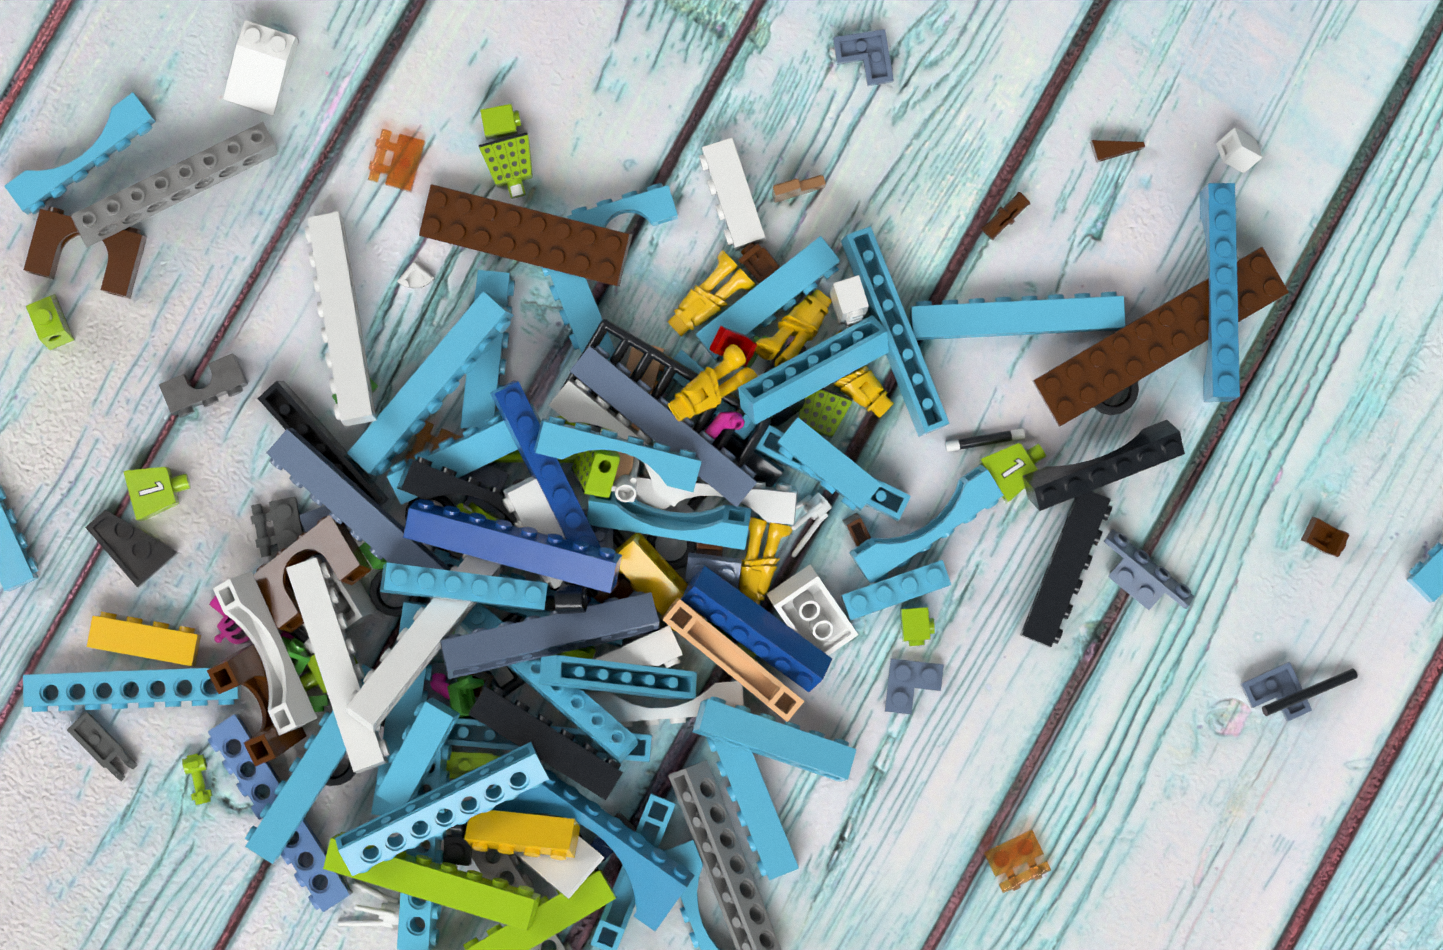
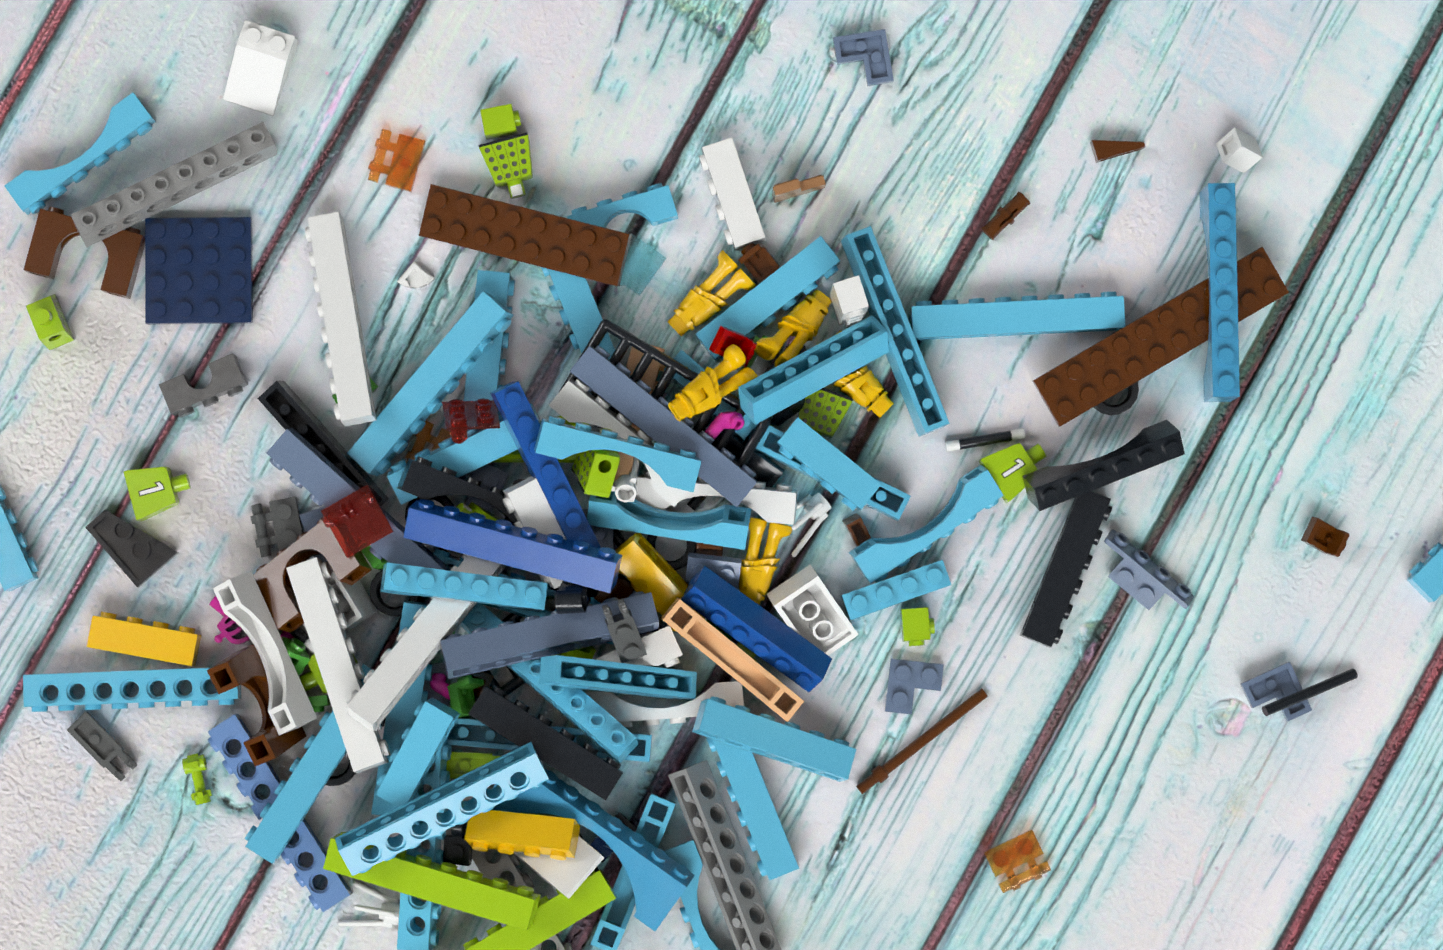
none -> dark blue plate [145,217,253,325]
none -> clear red hinge [321,485,394,558]
none -> clear red hinge [442,398,500,444]
none -> dark grey hinge [602,598,647,663]
none -> clear light blue piece [620,233,666,296]
none -> reddish brown bar [856,688,988,794]

